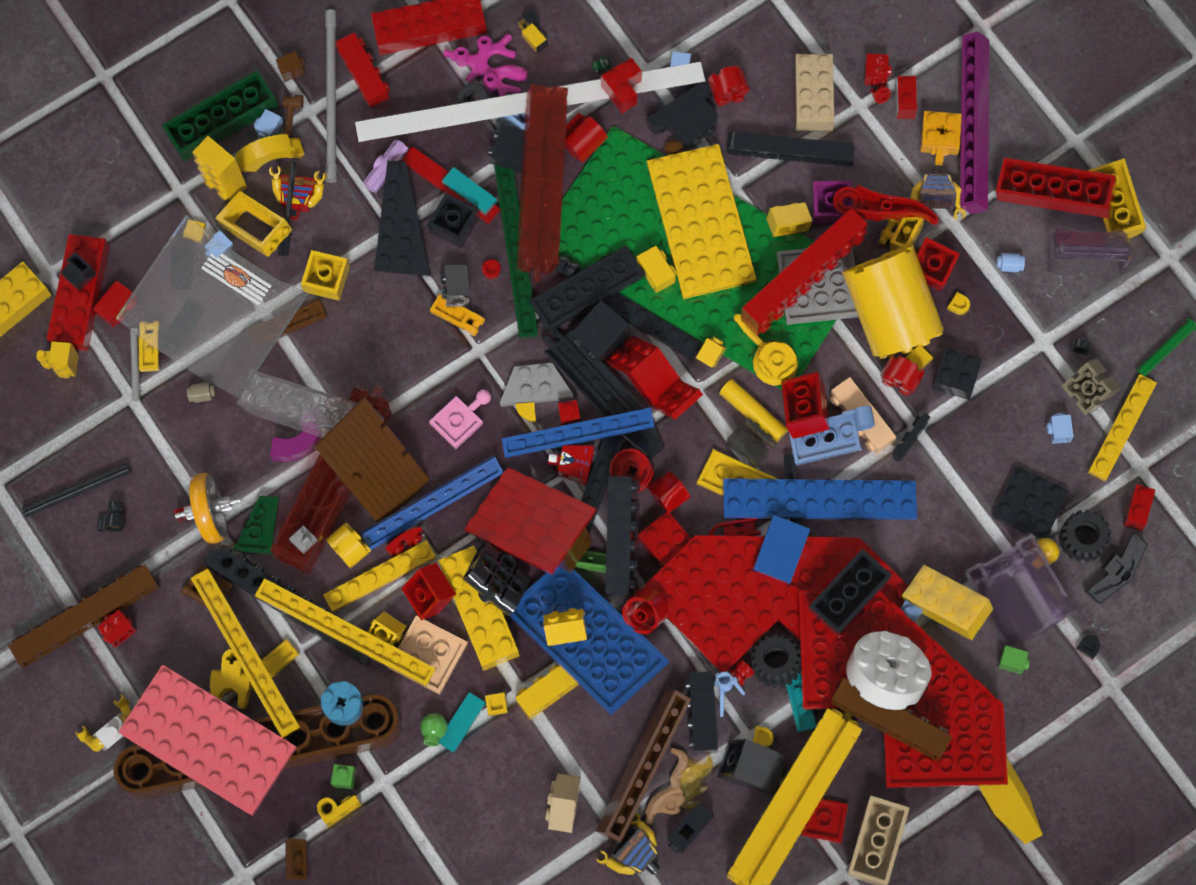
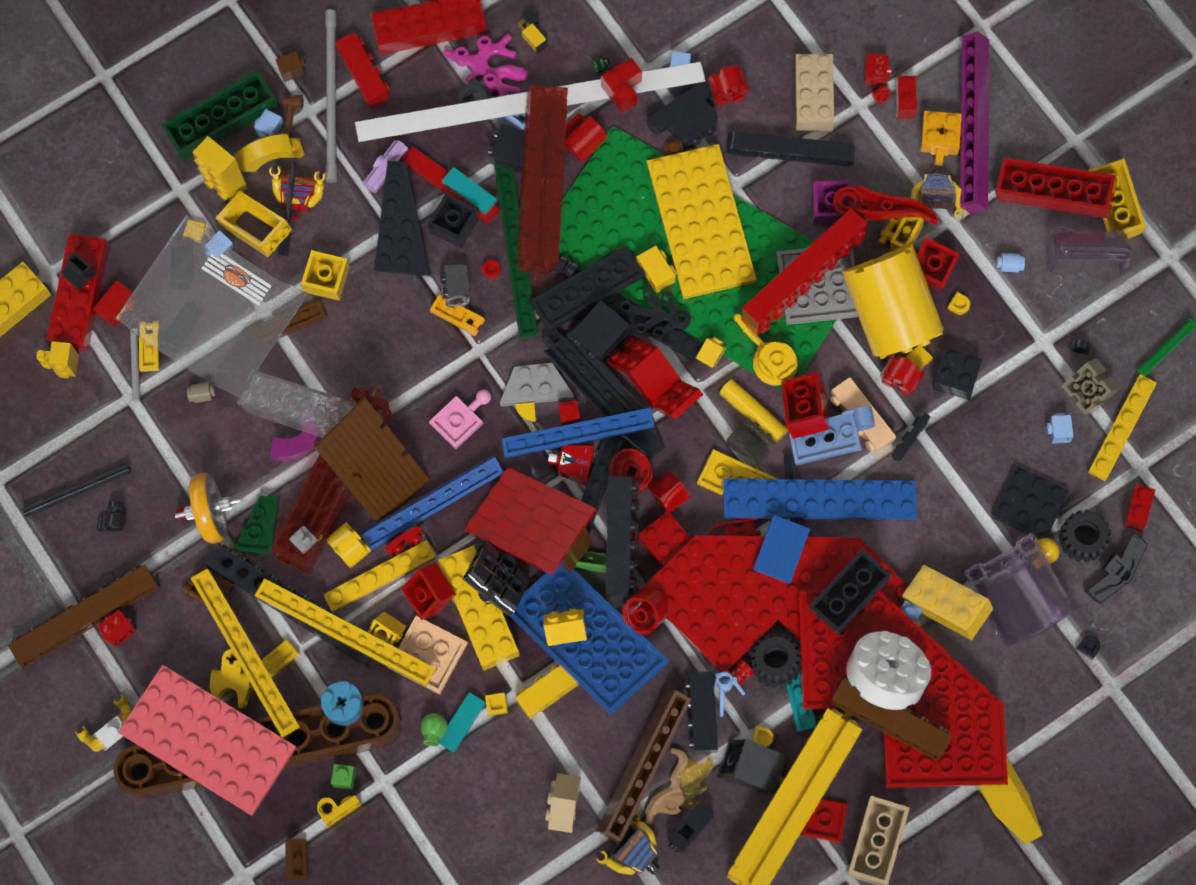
yellow brick [767,202,812,237] -> none
bright green brick [998,646,1030,674] -> none
none -> black plant [618,288,691,340]

